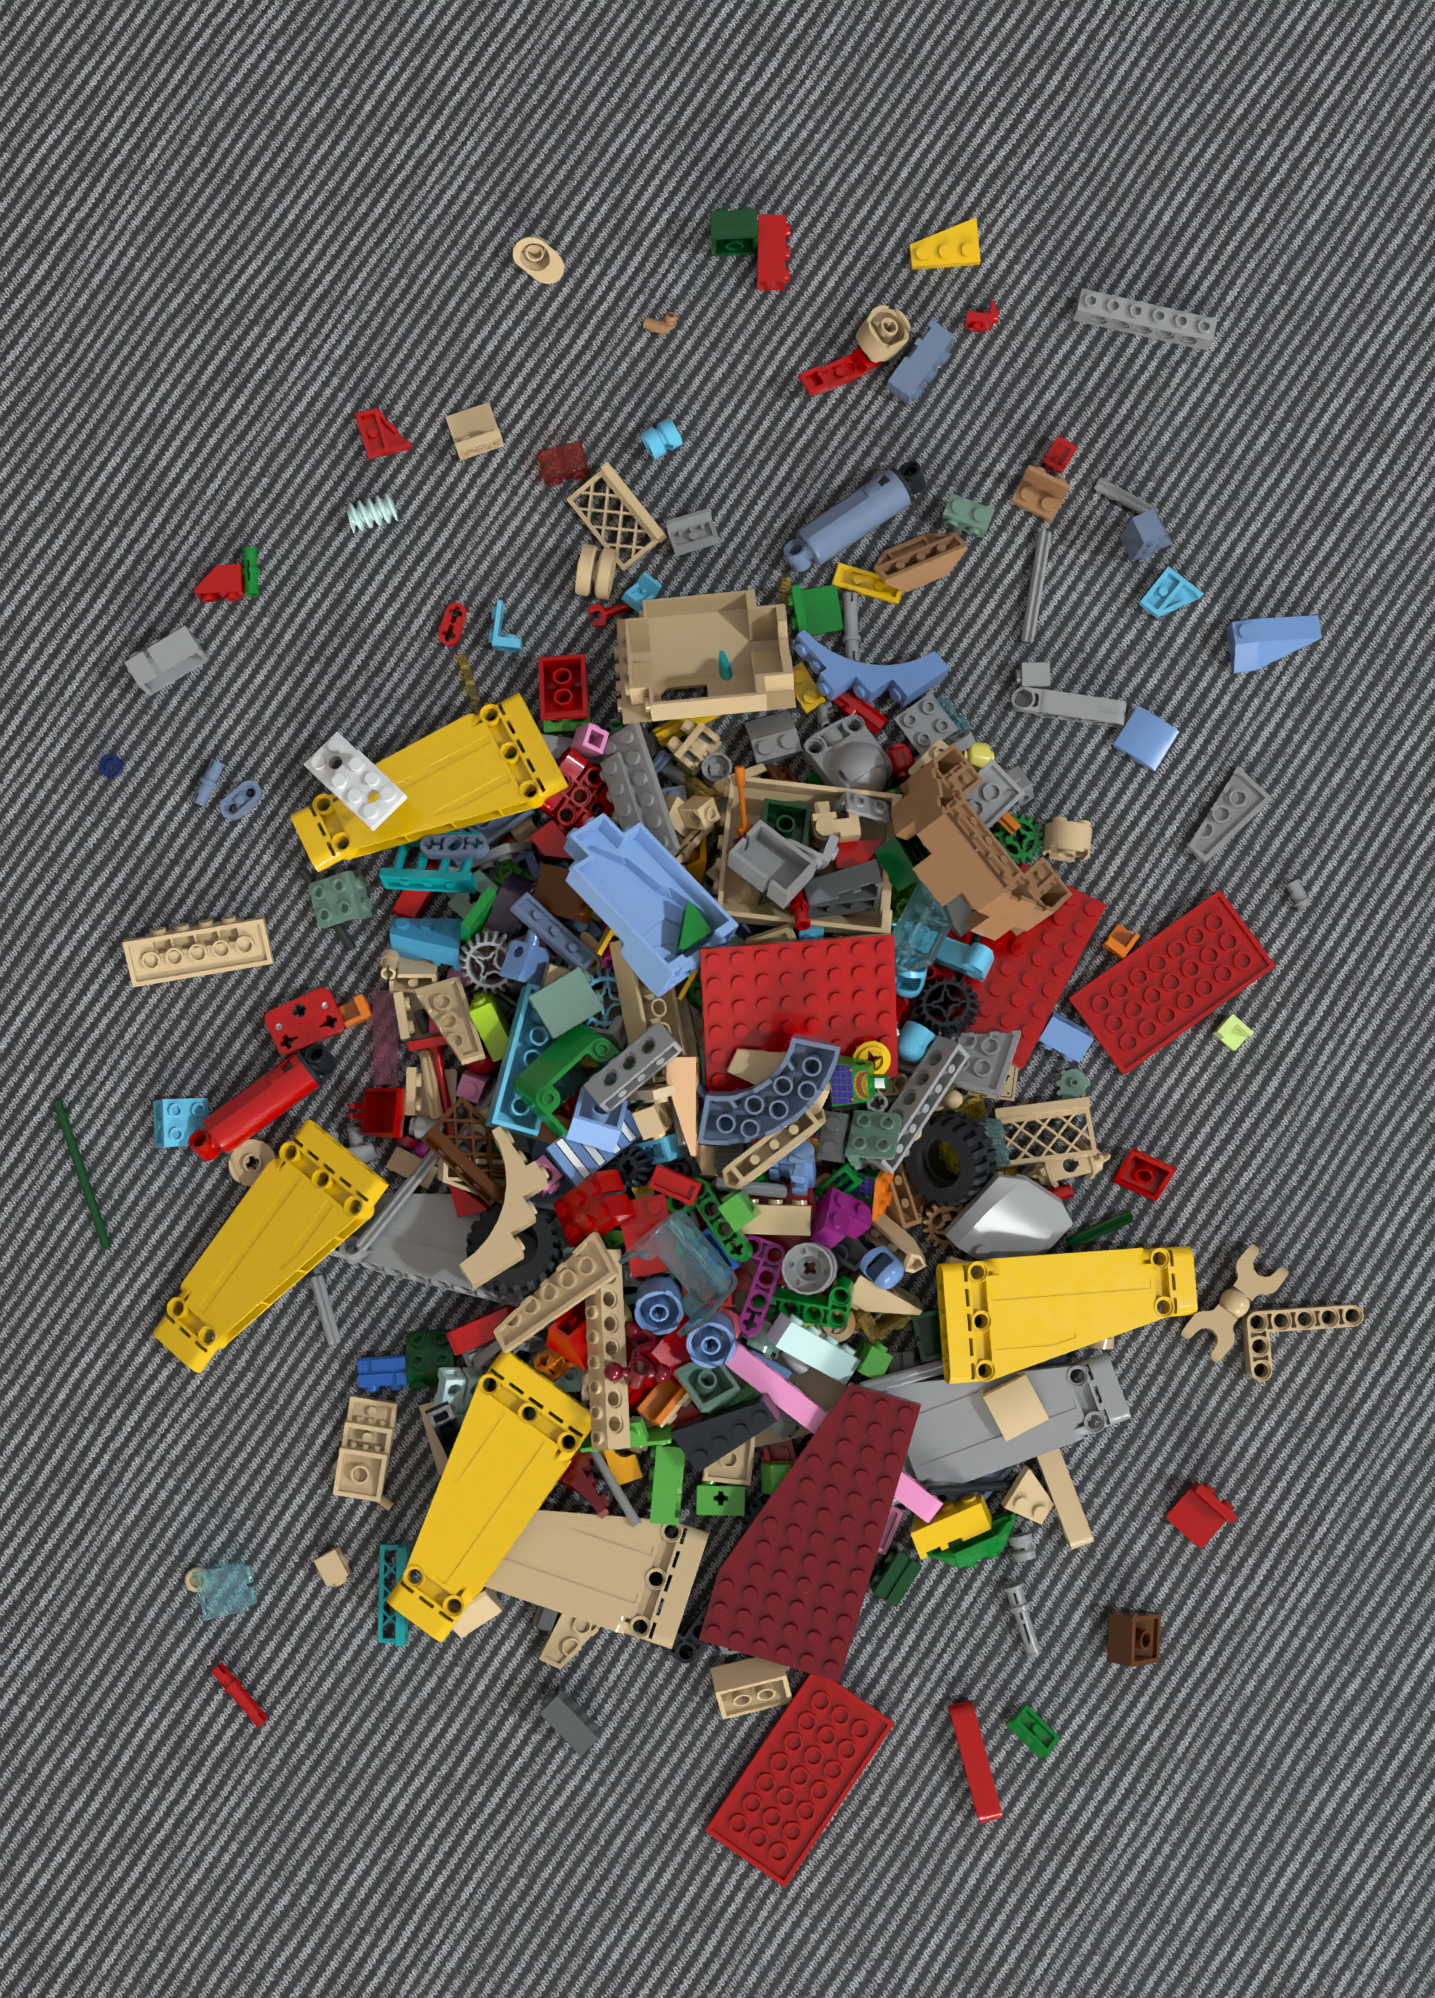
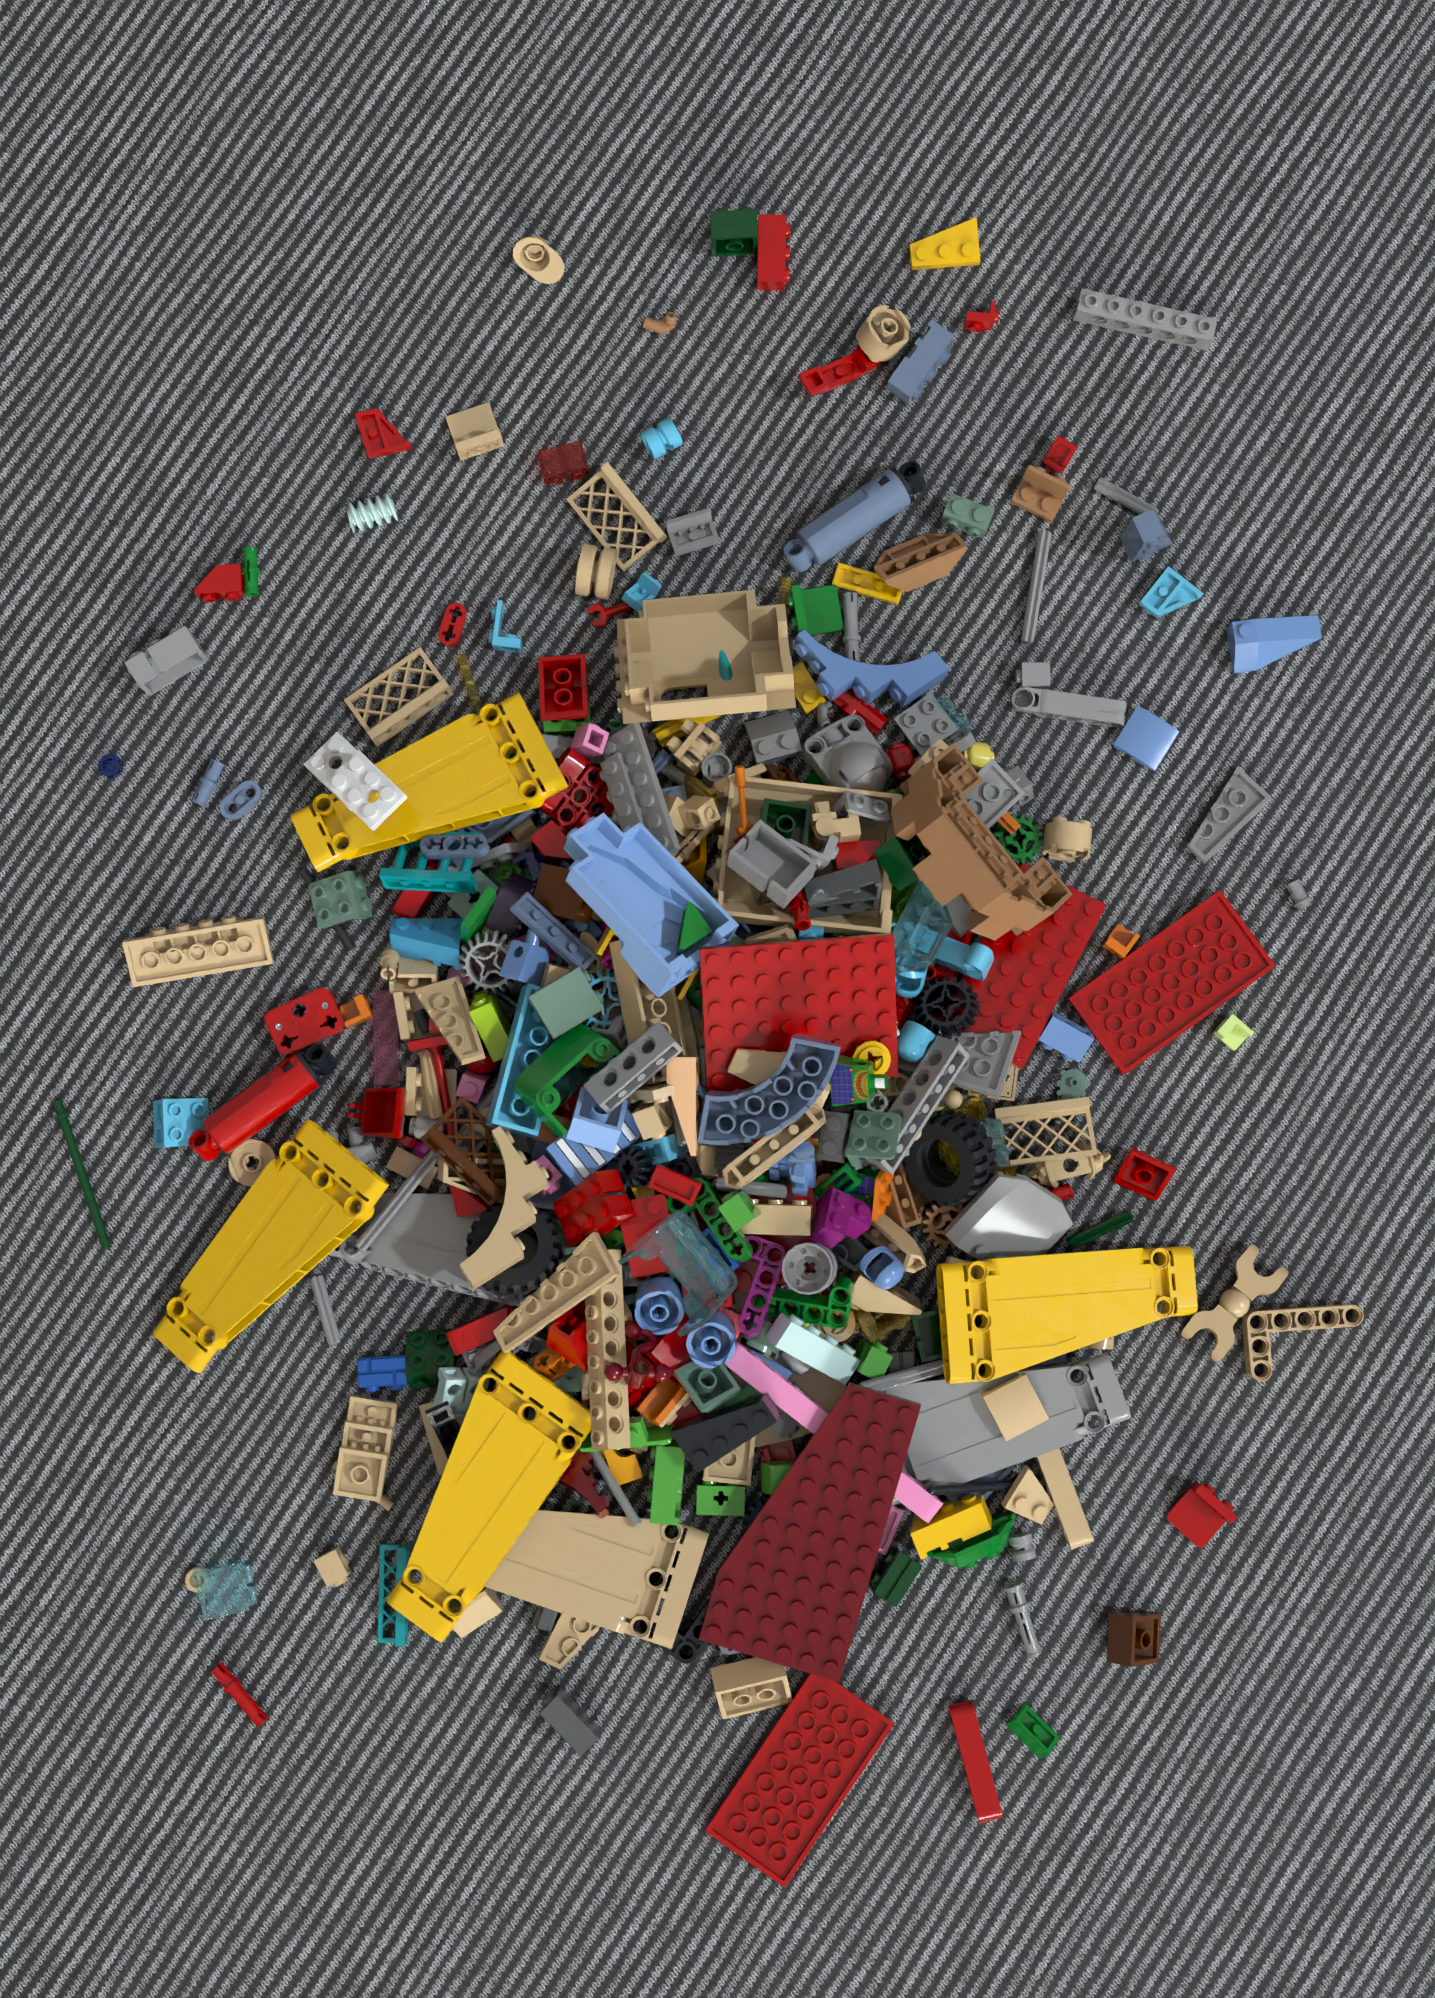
none -> tan fence [344,647,453,747]

